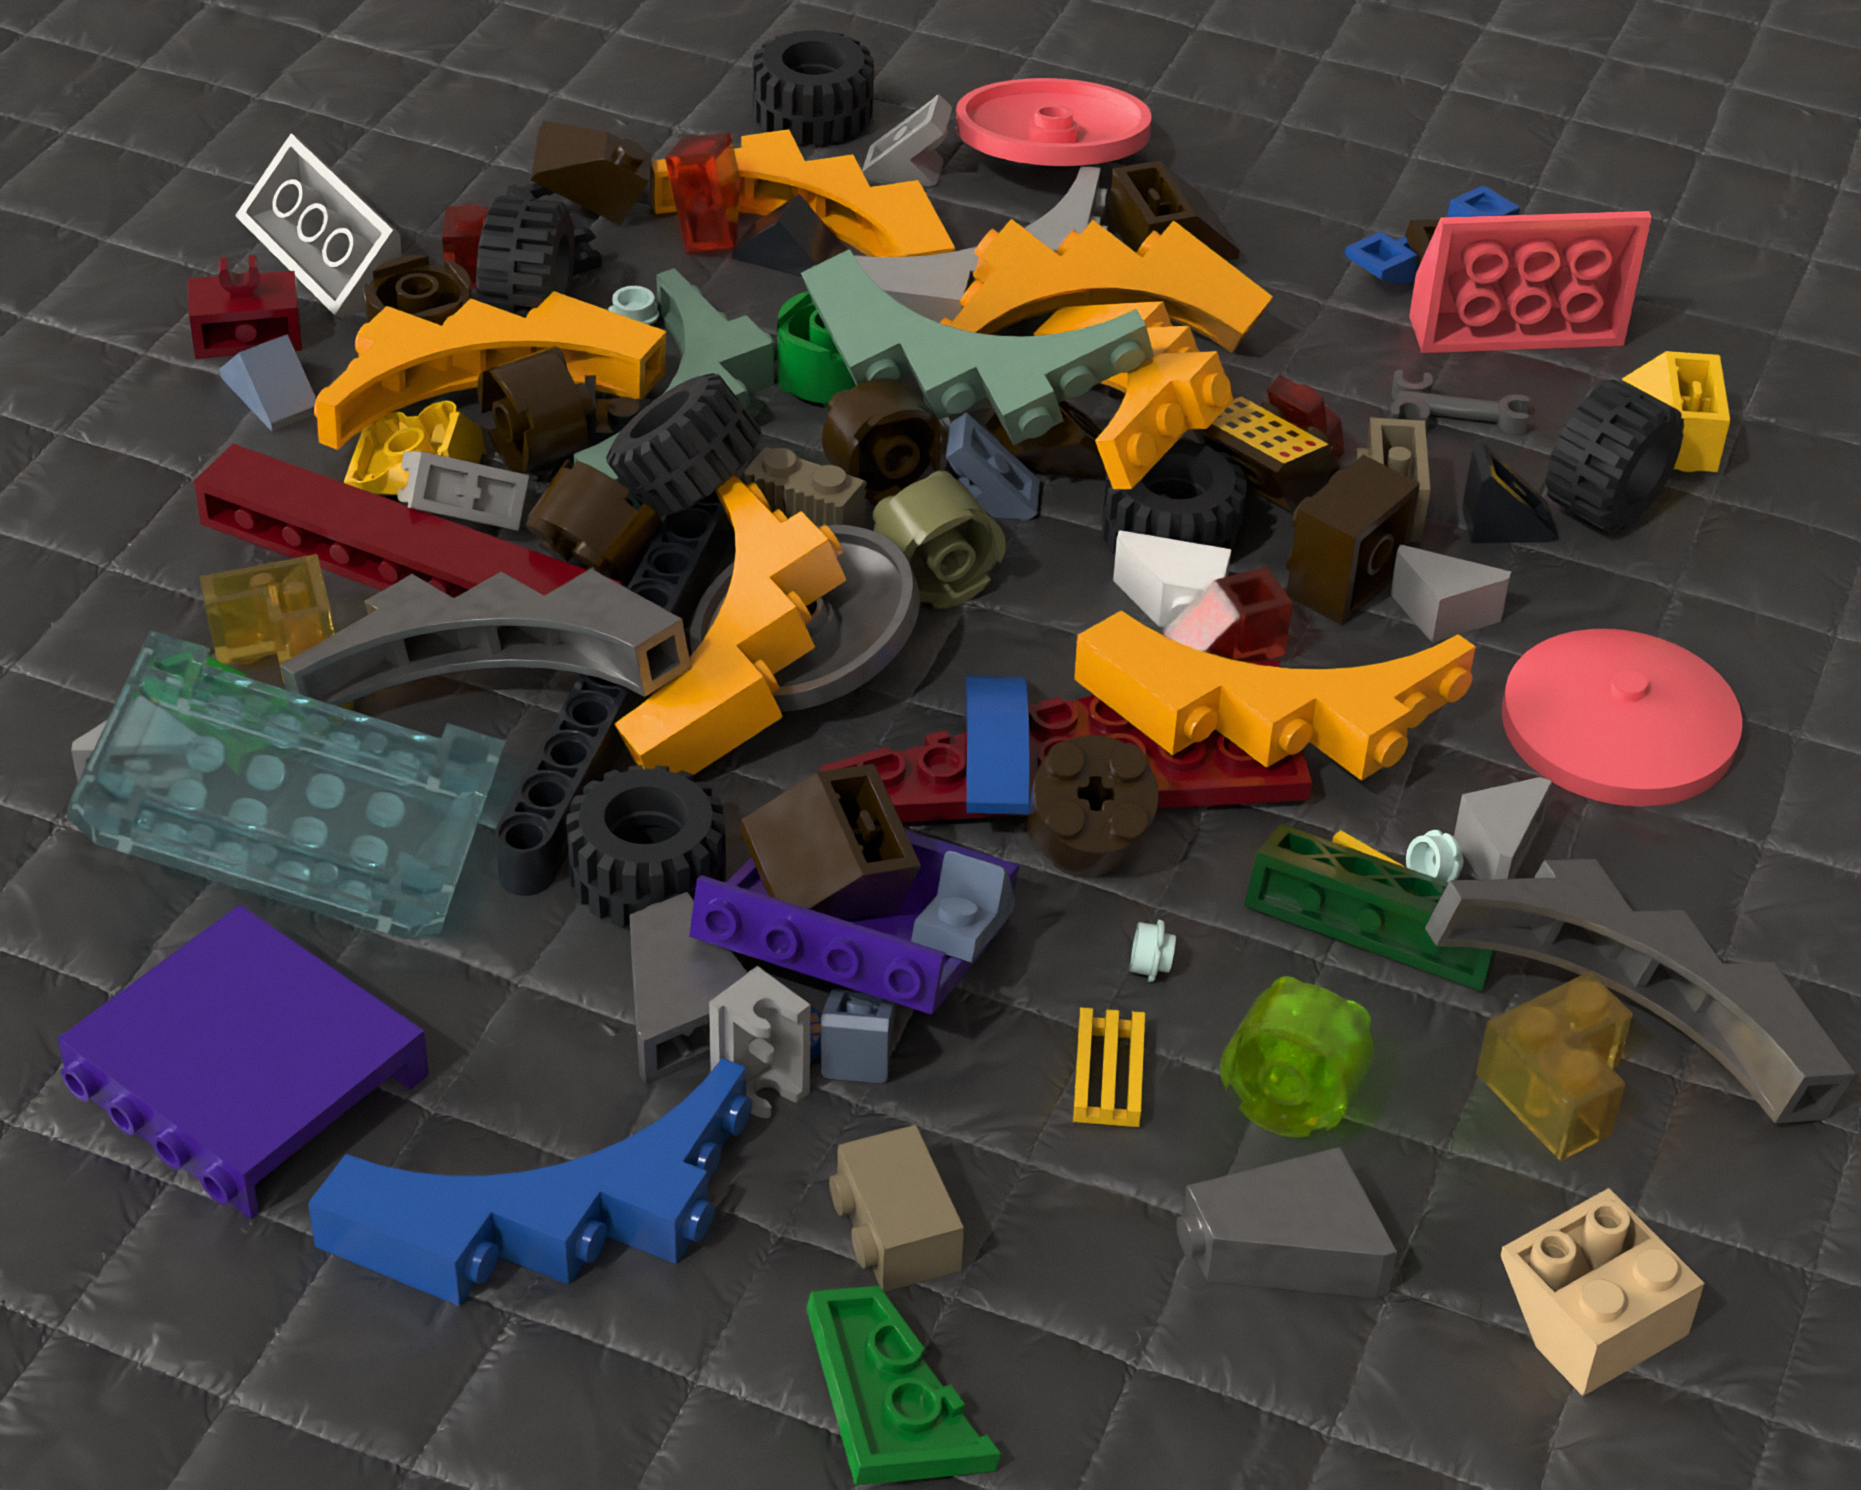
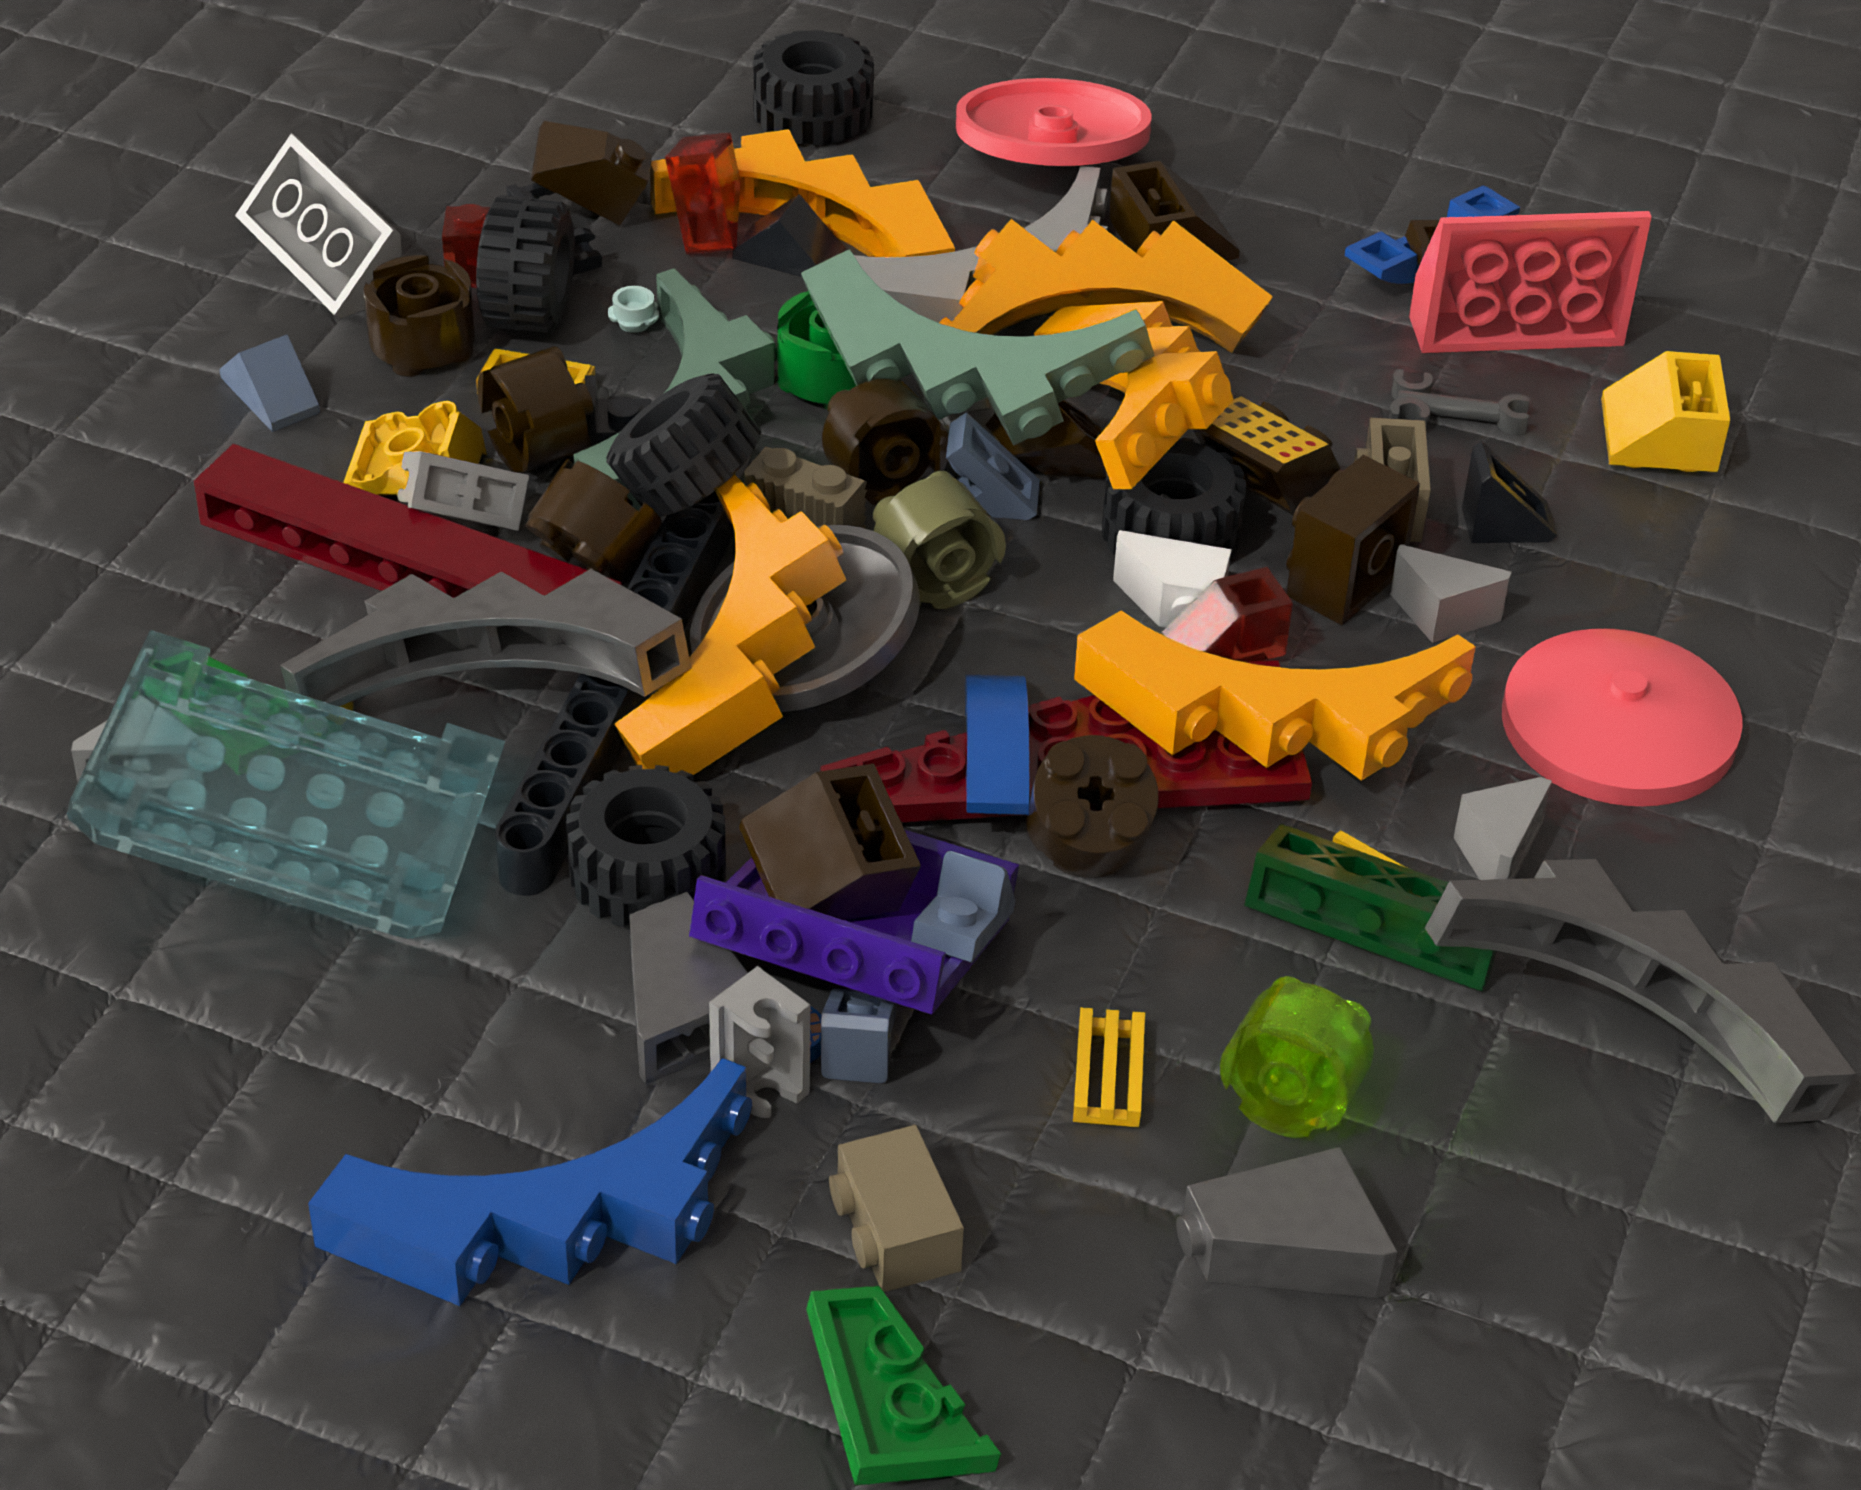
dark purple panel [58,904,429,1219] -> none
dark red brick [188,255,302,359] -> none
clear yellow brick [200,554,335,683] -> none
light orange arch [314,291,666,450] -> none
light grey slope [862,94,952,186] -> none
light aqua plate [1129,919,1176,982] -> none
clear red slope [1267,375,1345,459] -> none
light aqua plate [1406,830,1463,882] -> none
clear yellow brick [1476,971,1633,1161] -> none
tan slope [1500,1188,1705,1396] -> none
black tyre [1546,379,1684,533] -> none

